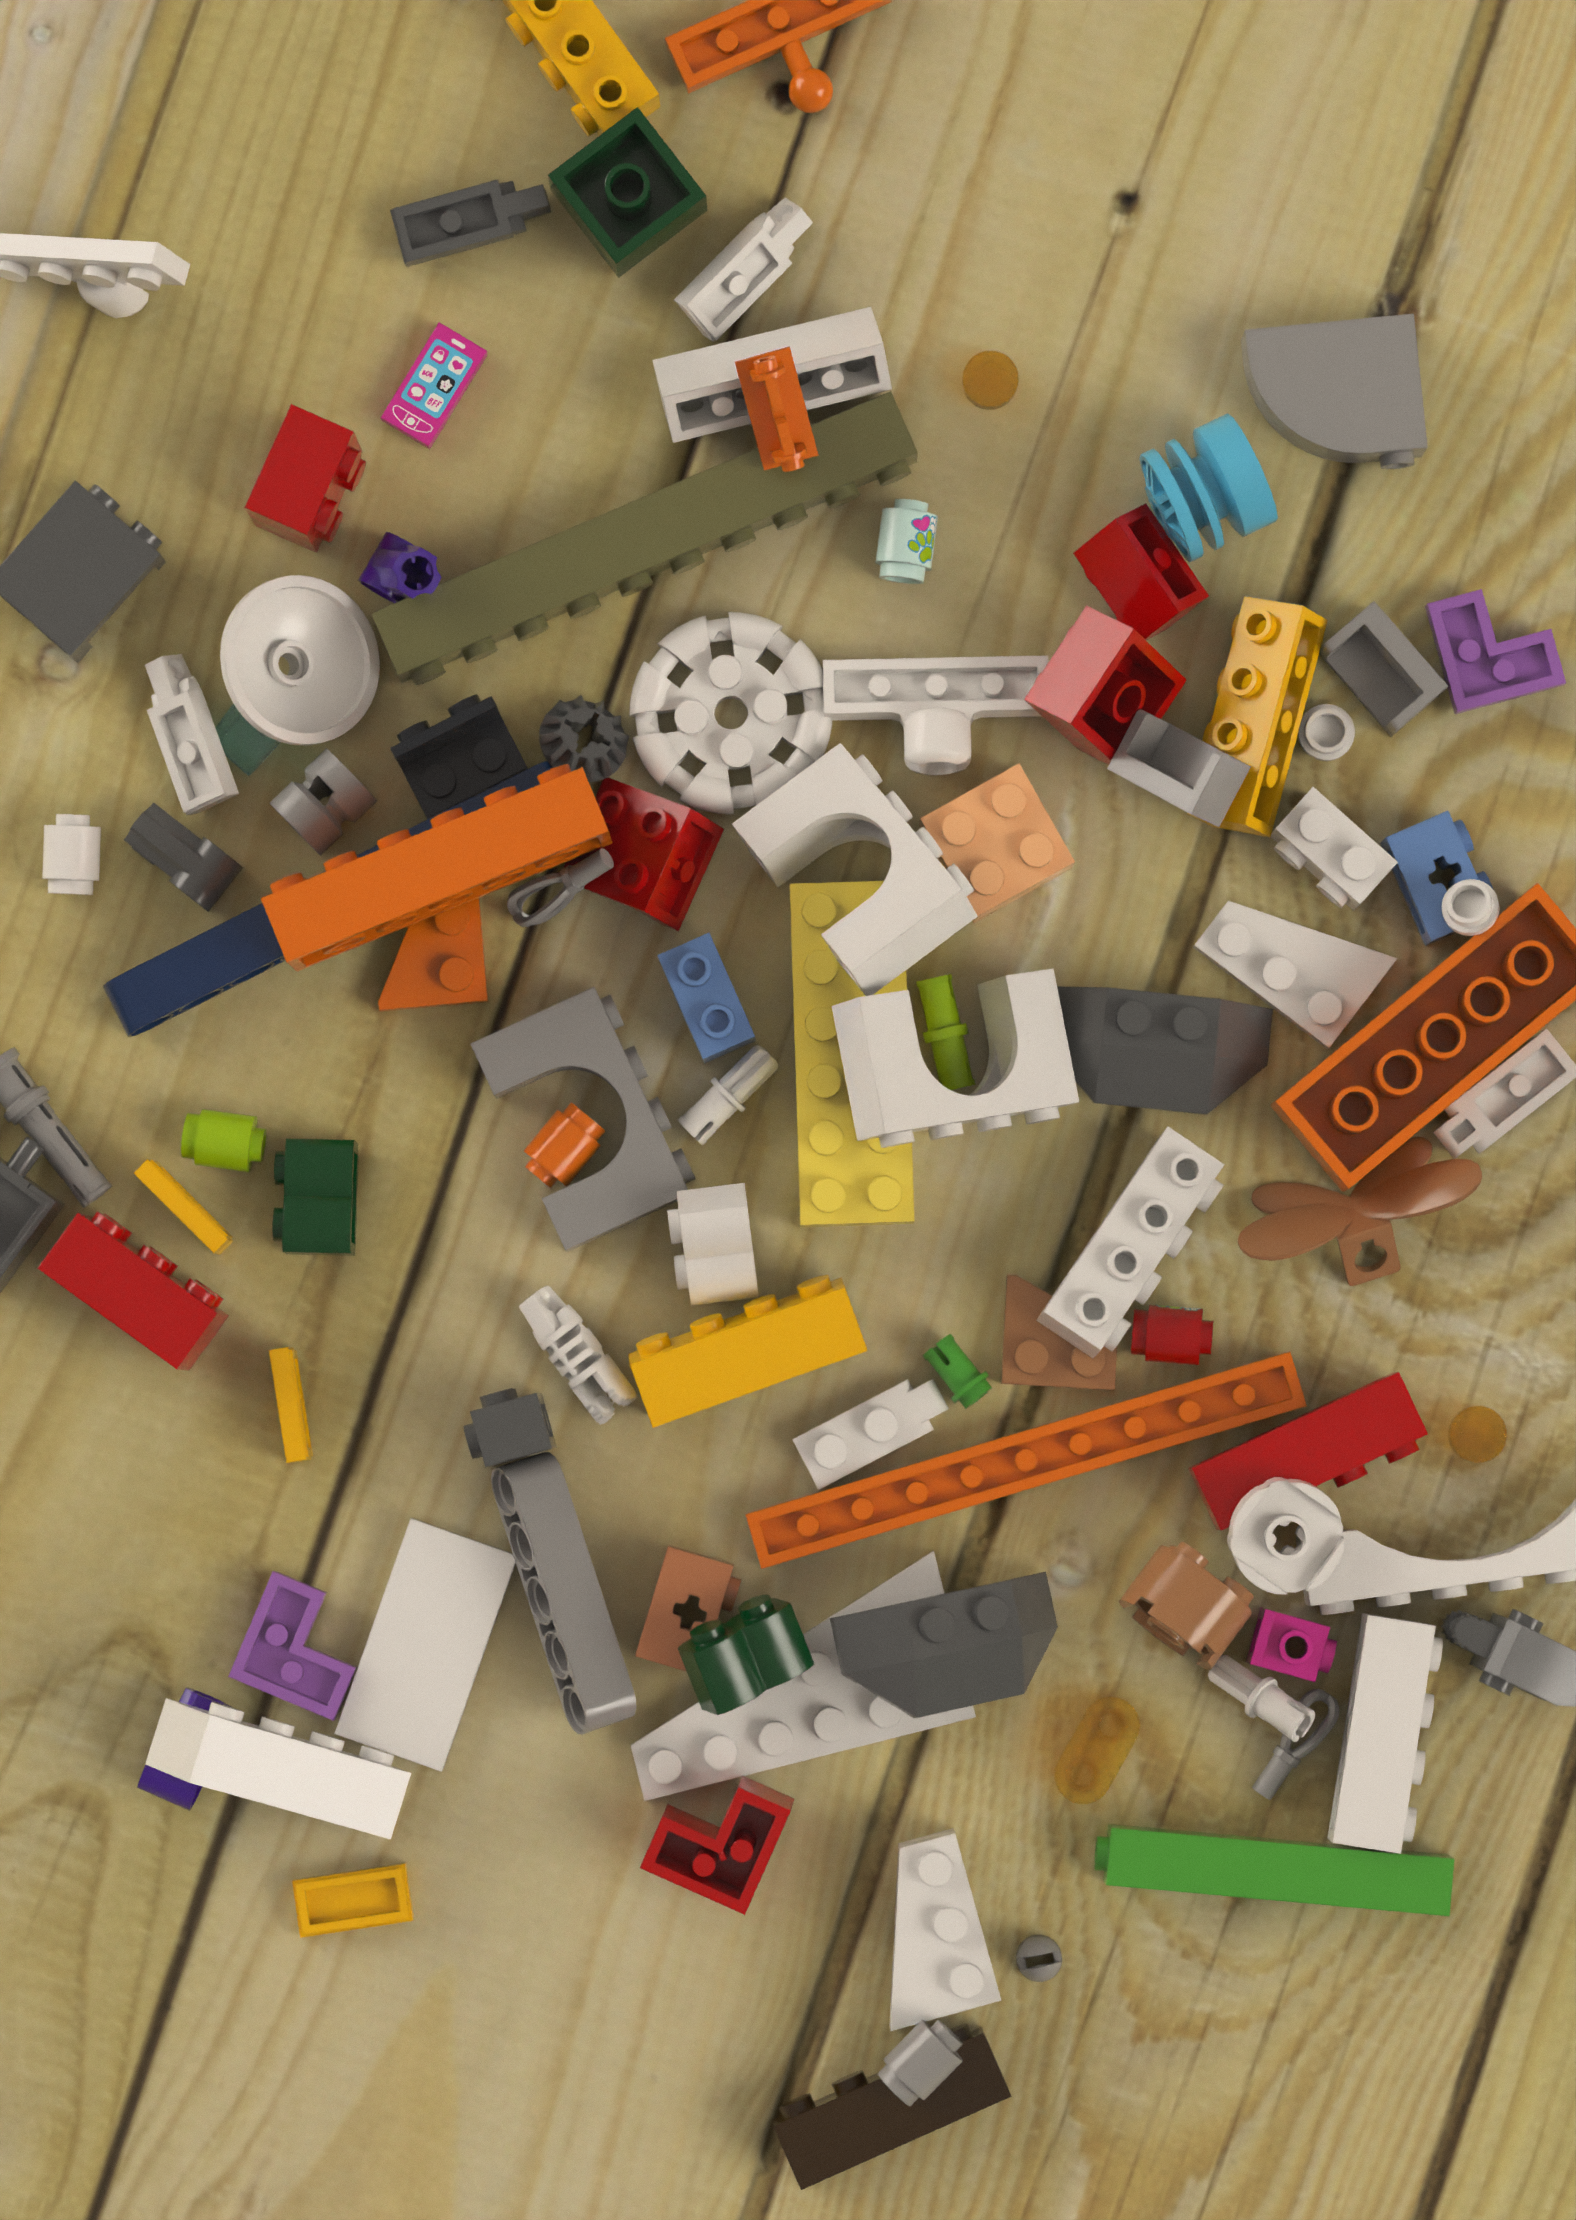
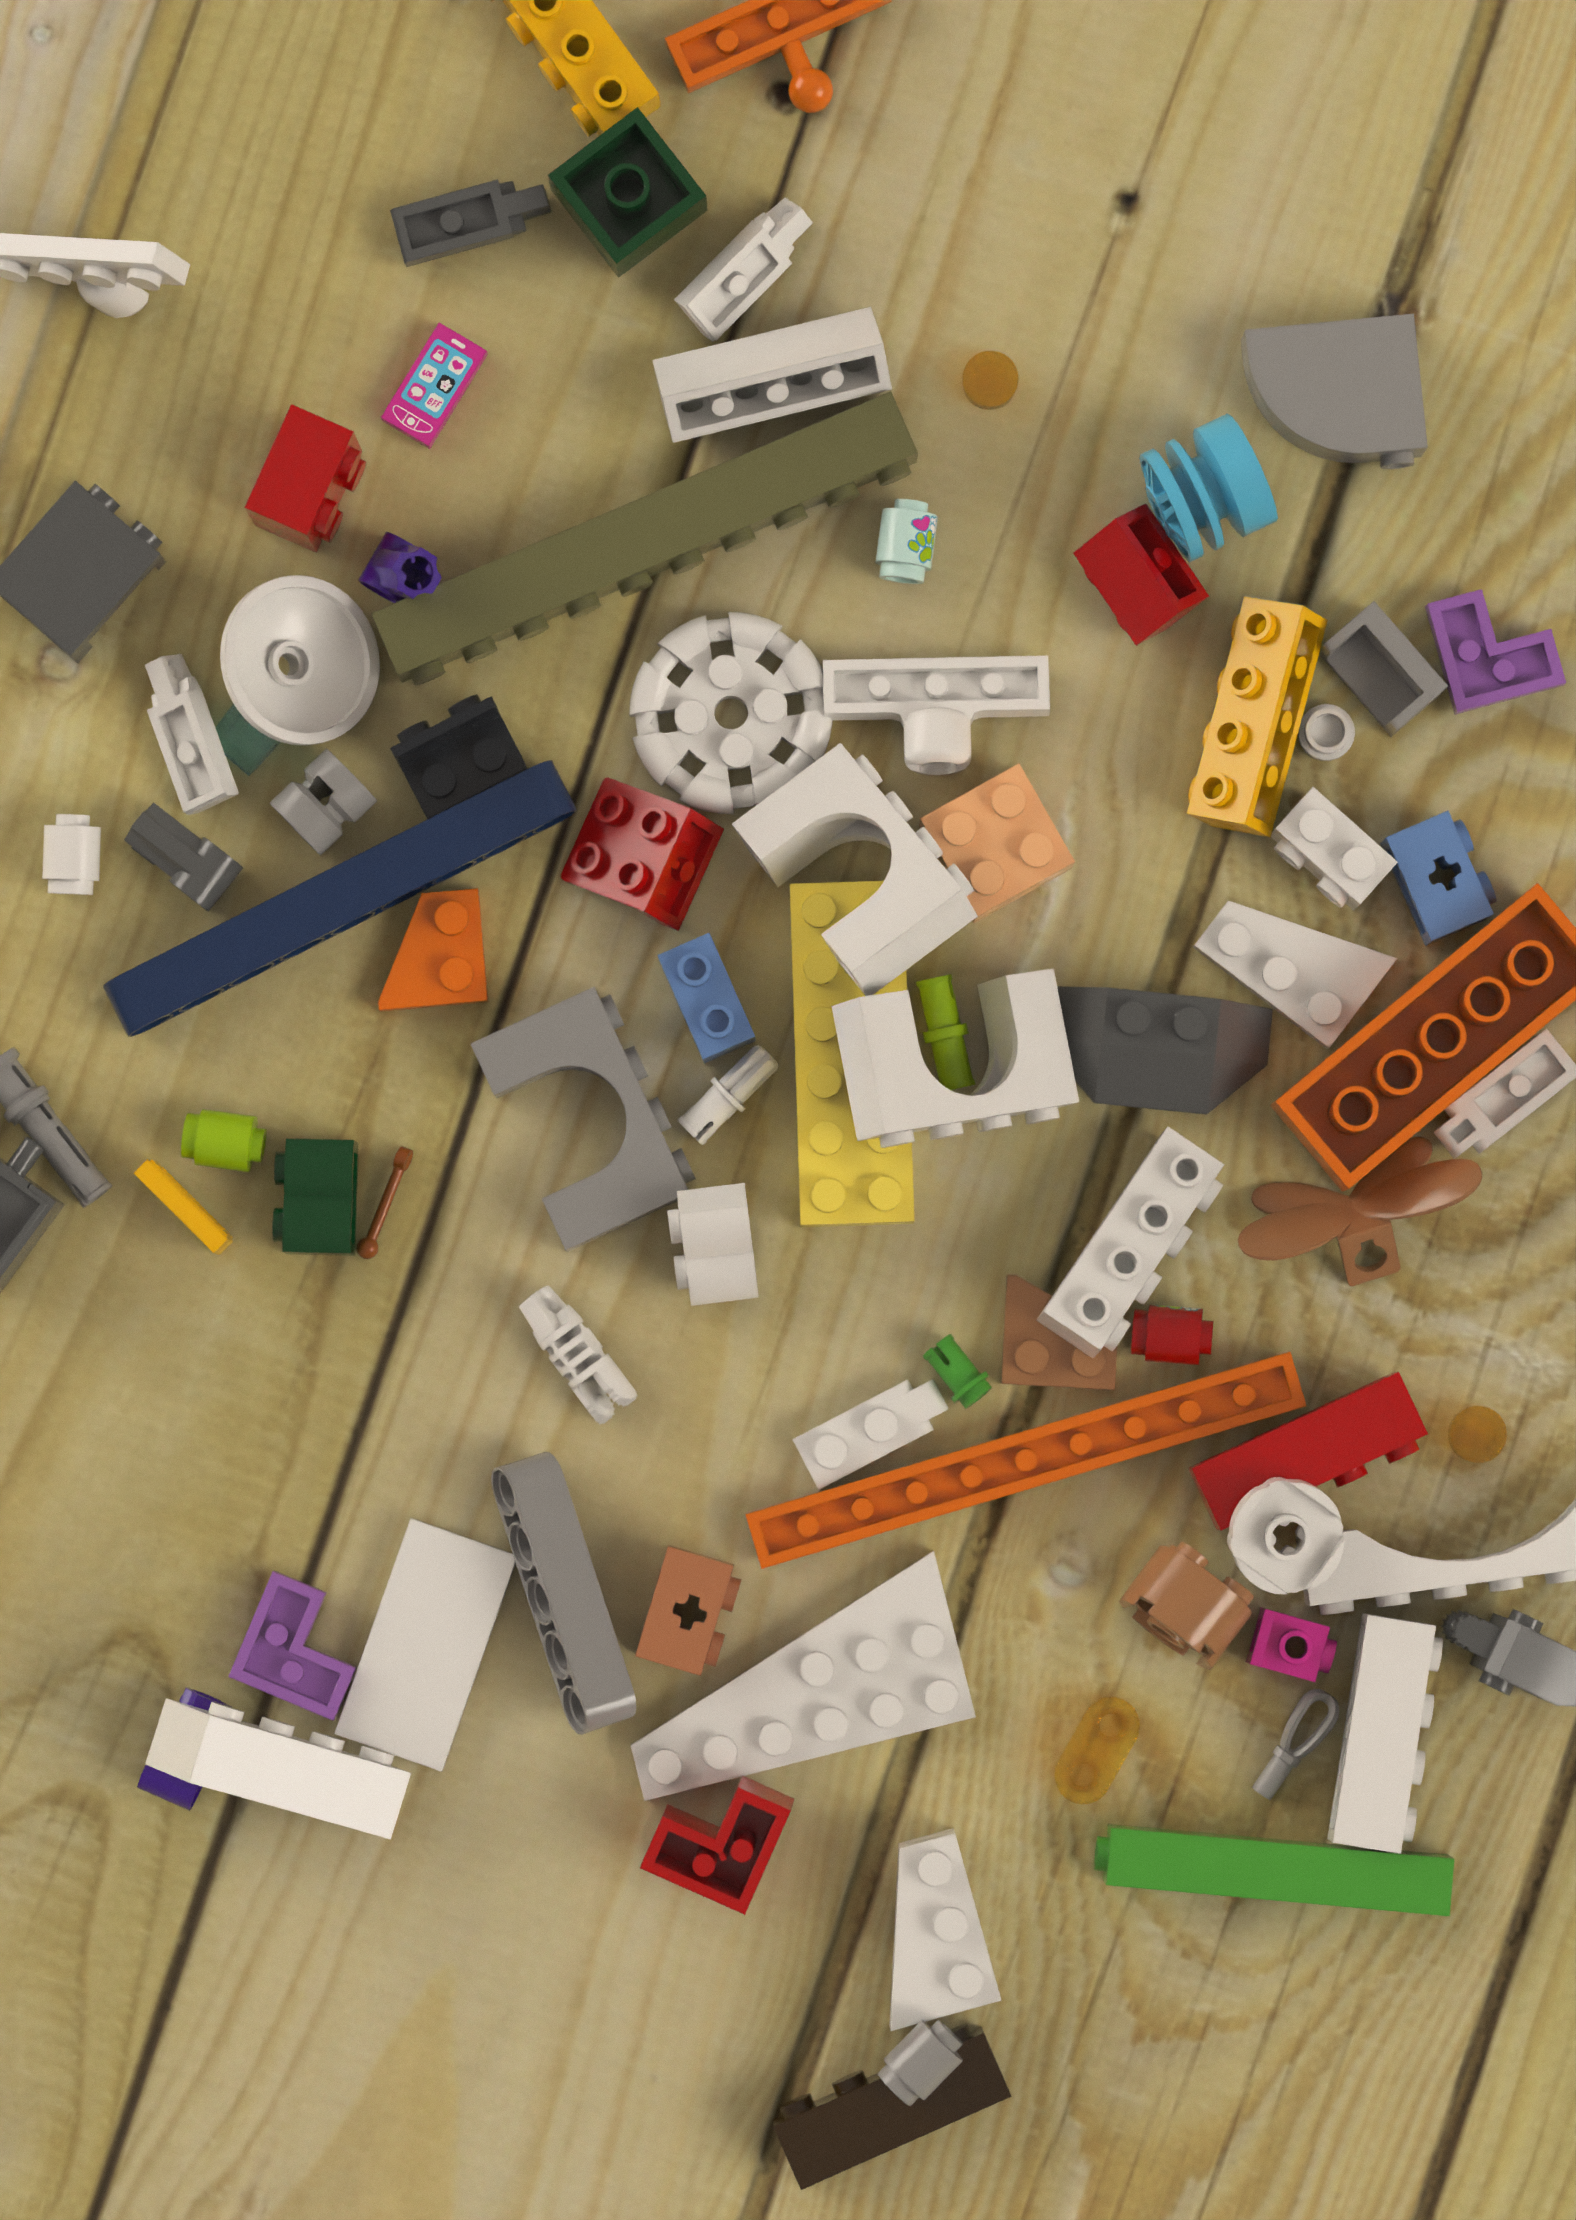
red brick [37,1211,229,1371] -> none
orange brick [261,764,612,972] -> none
yellow tile [269,1347,313,1463] -> none
yellow tile [292,1863,414,1938] -> none
dark grey brick [463,1388,557,1467] -> none
light grey piece [507,848,614,927] -> none
orange brick [524,1102,606,1188] -> none
dark grey gear [539,695,629,782] -> none
yellow brick [628,1275,868,1428] -> none
dark green brick [677,1595,815,1715] -> none
orange hinge [735,346,819,472] -> none
dark grey wedge [830,1572,1058,1718] -> none
light grey hinge [1016,1935,1062,1982] -> none
red brick [1024,605,1187,765] -> none
light grey panel [1107,709,1251,827] -> none
white axle [1208,1655,1315,1742] -> none
white plate [1441,879,1500,936] -> none
none -> dark orange hinge [356,1146,413,1259]

